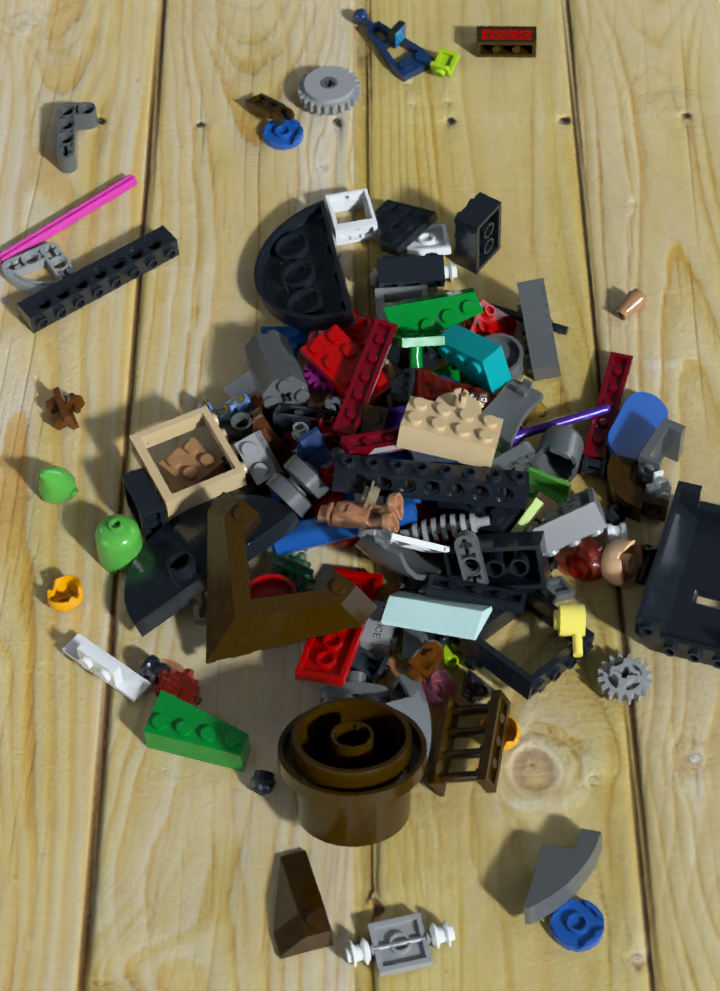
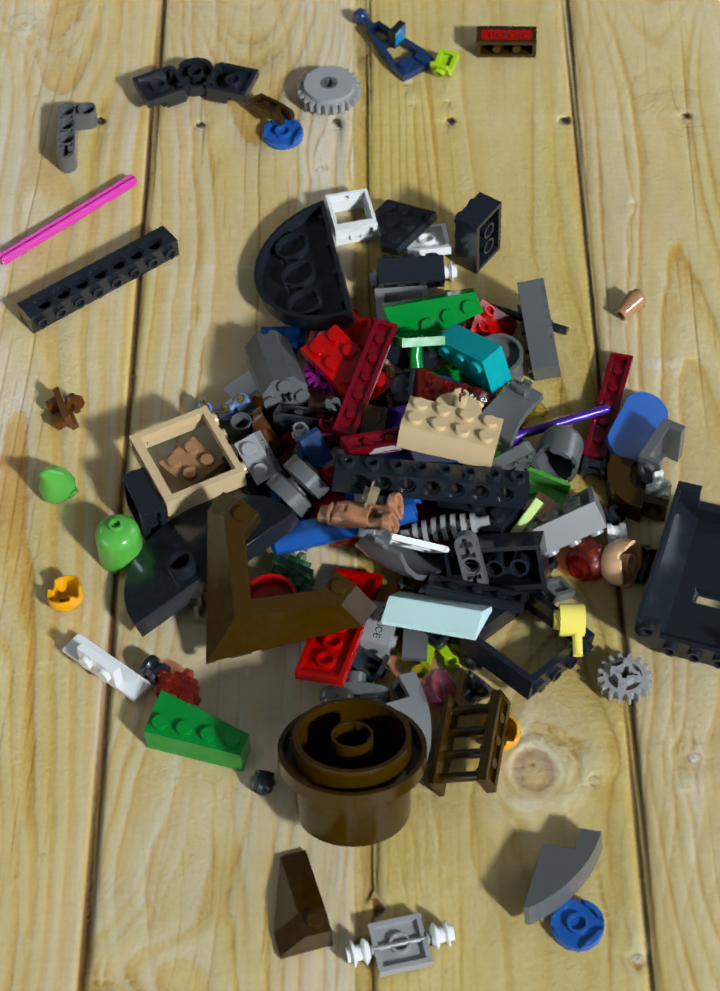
light grey beam [1,242,76,294] -> none
reddish brown hips [406,640,445,682] -> none
none -> black plate [132,57,259,108]

